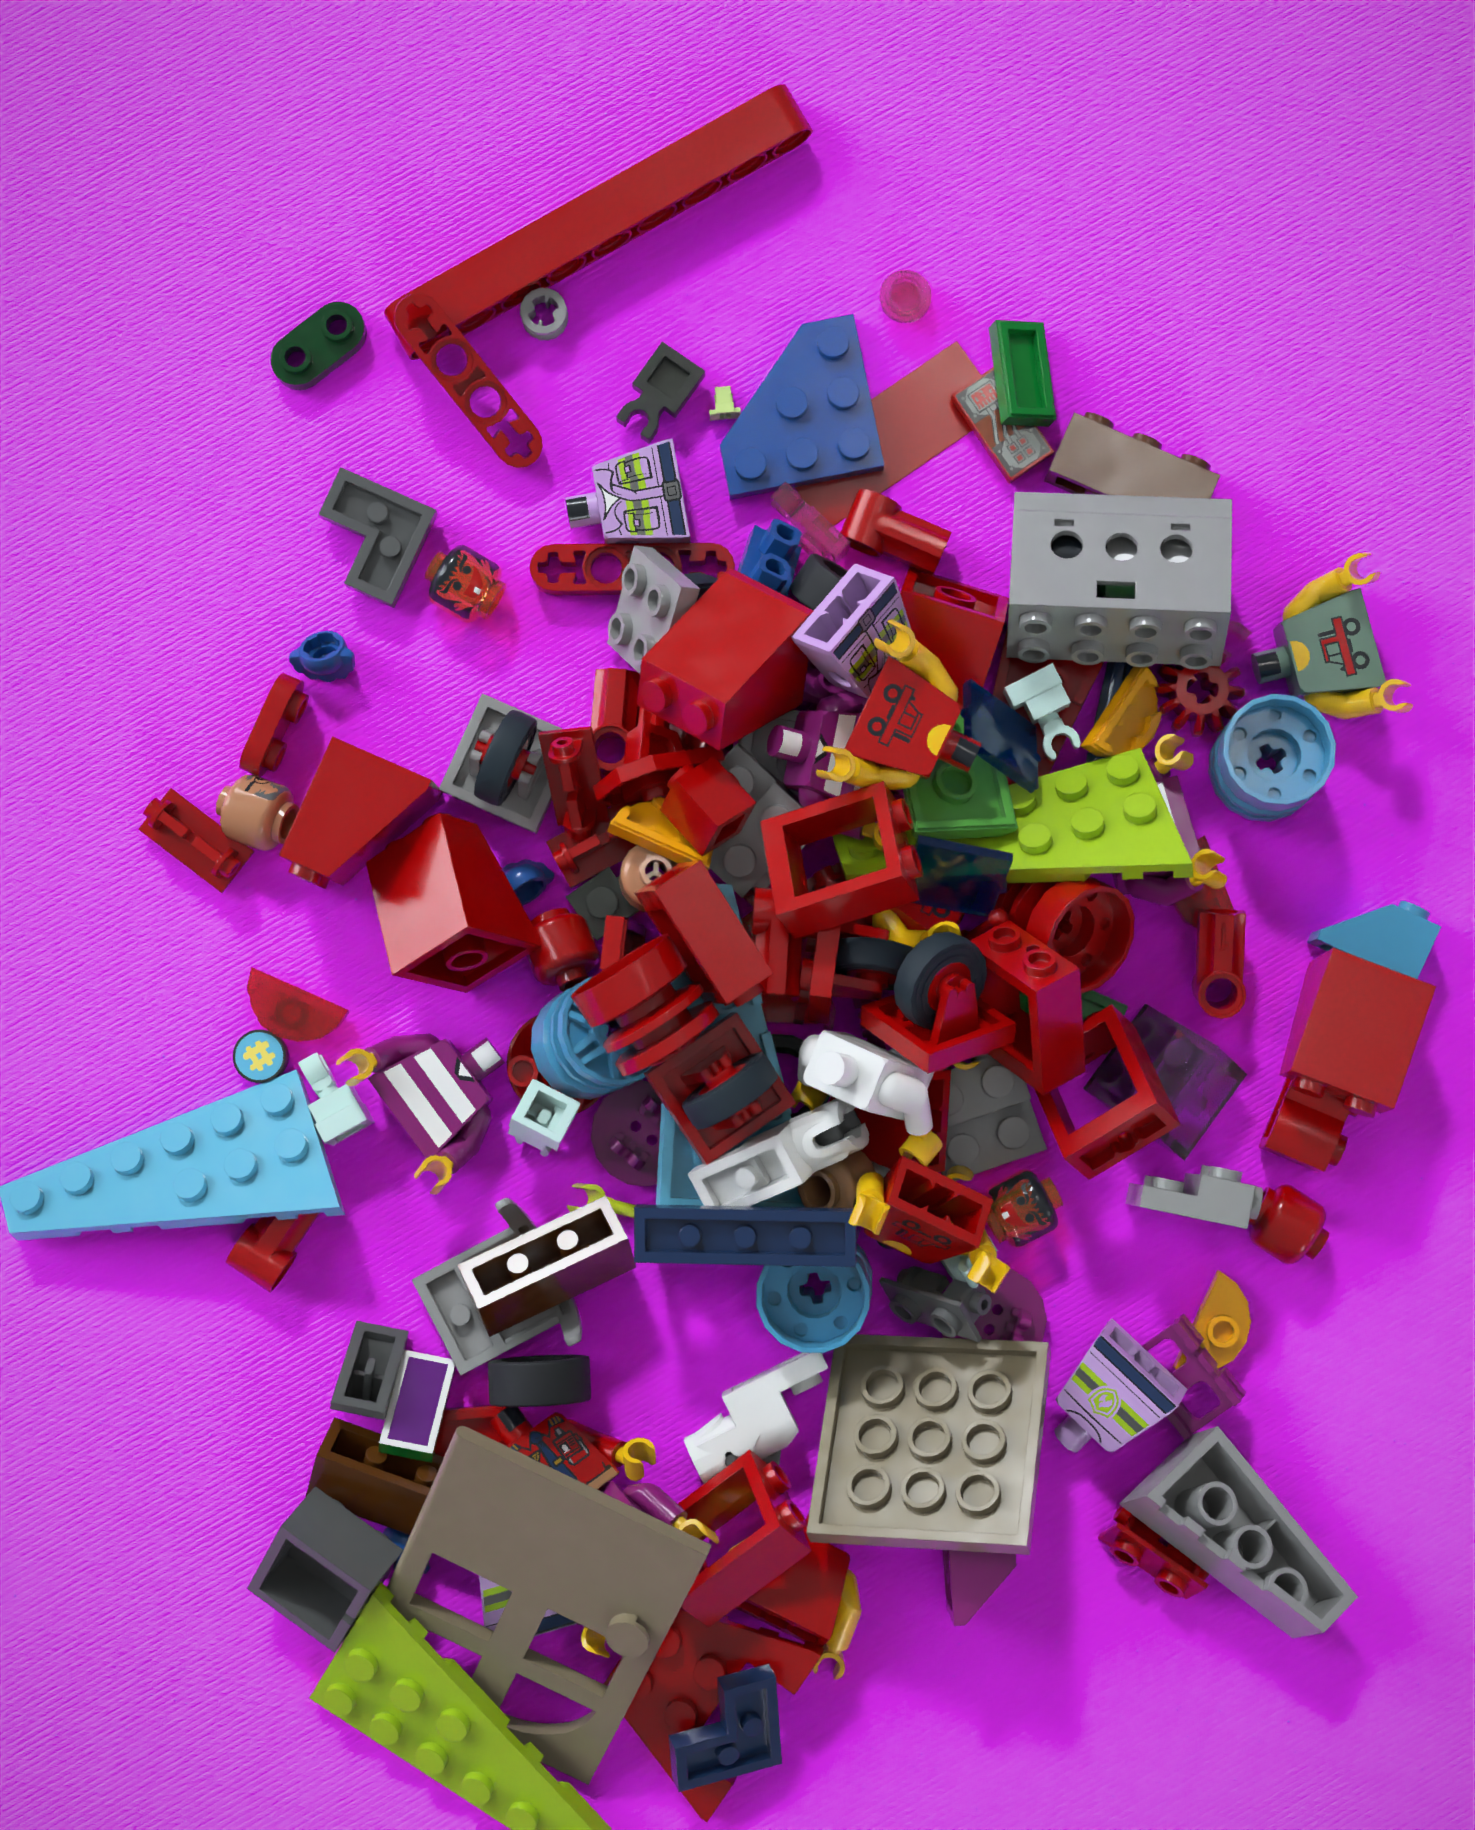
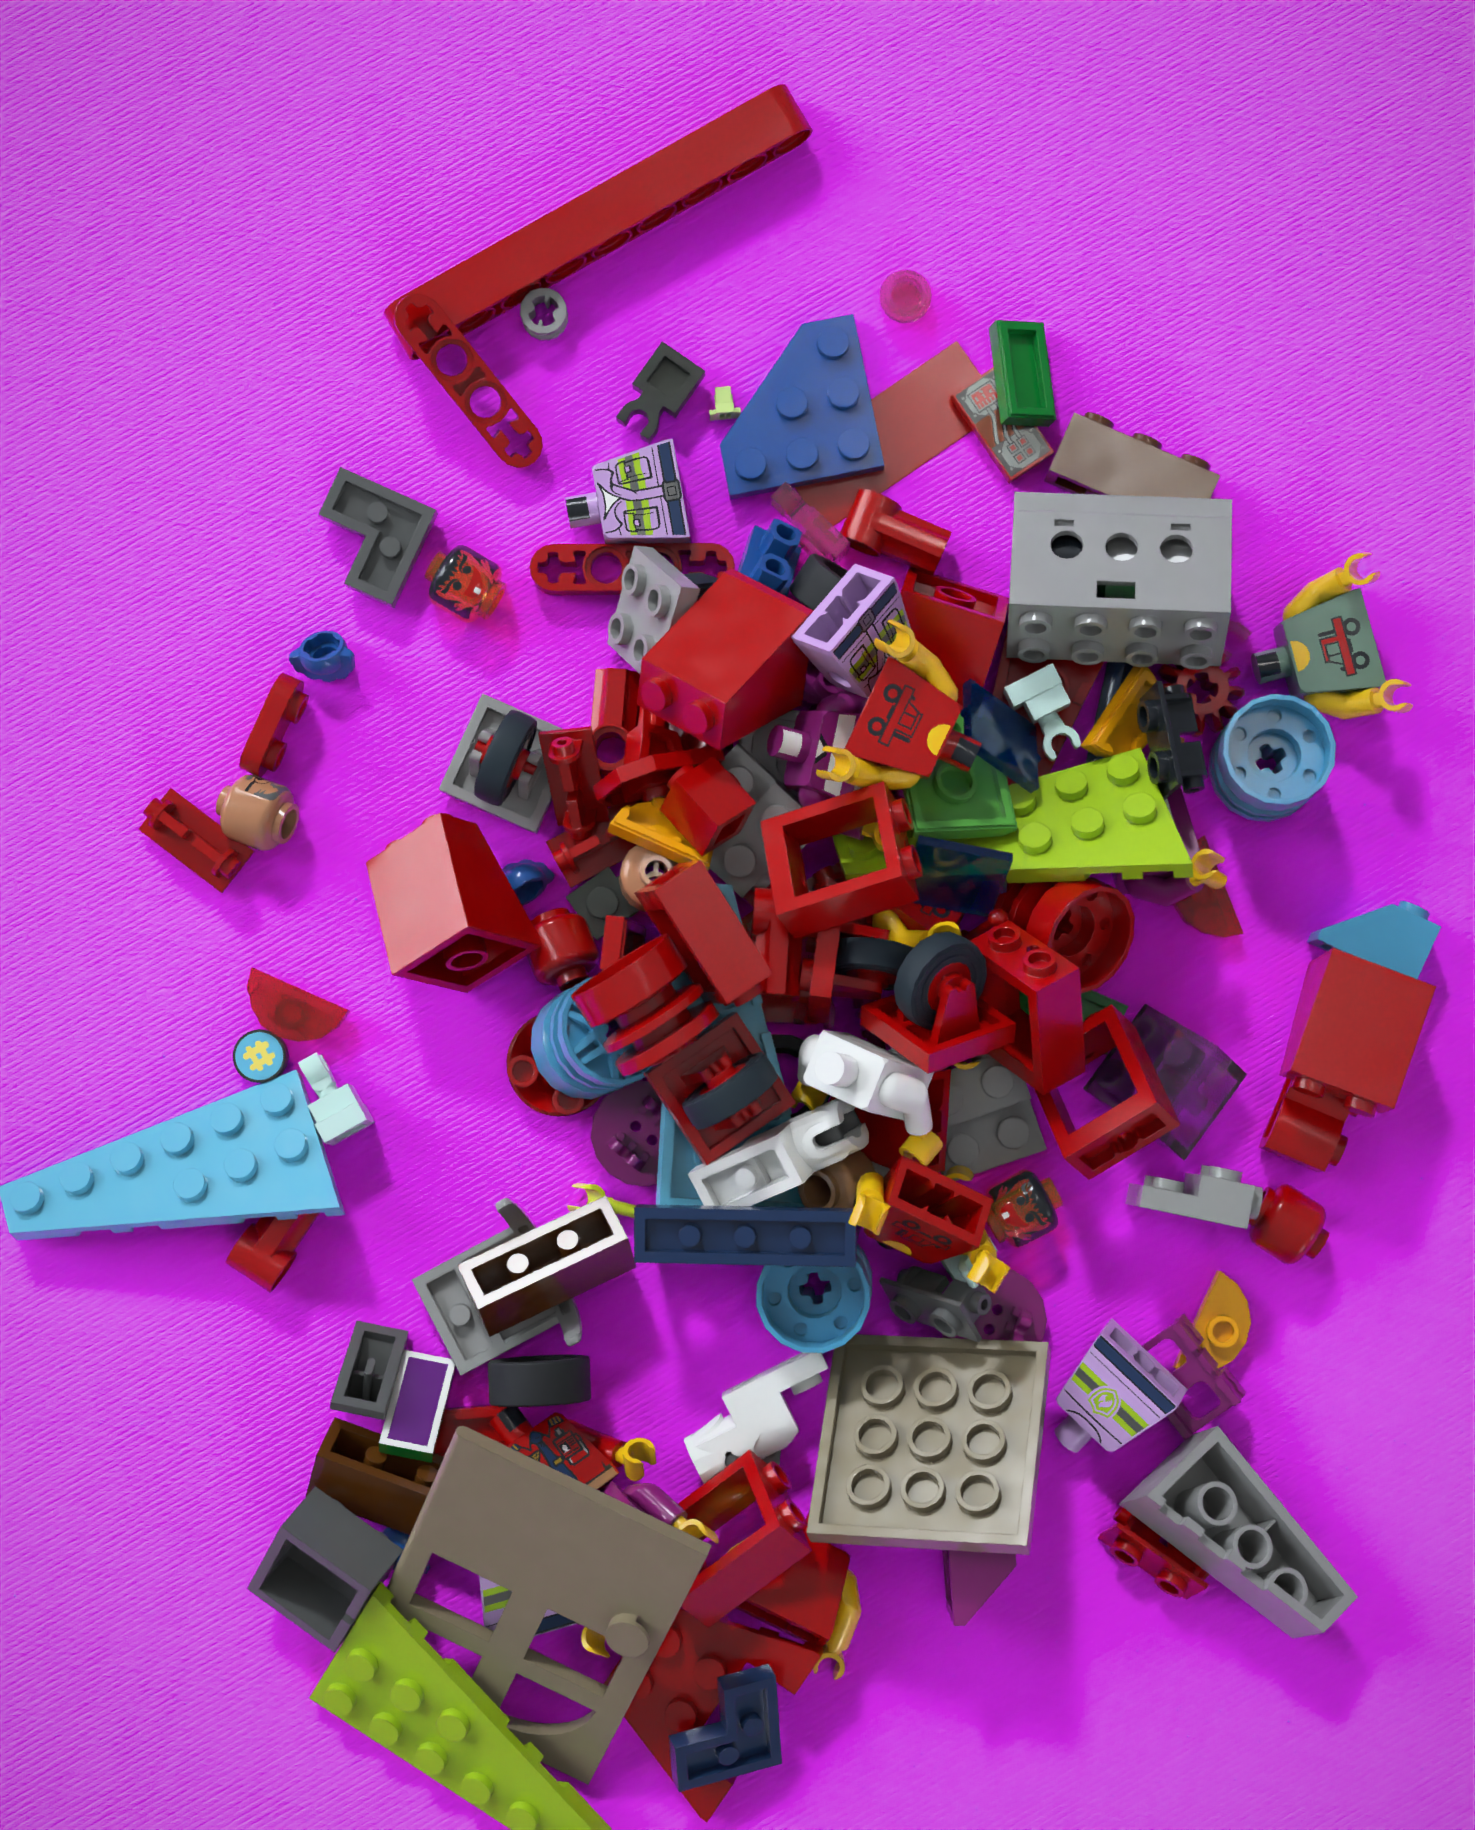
dark green plate [270,302,367,390] -> none
red slope [279,736,442,889] -> none
torso [336,1033,505,1195] -> none
light aqua piece [508,1079,581,1156] -> none
red piece [1191,908,1246,1019] -> none
none -> black hinge [1137,681,1208,800]

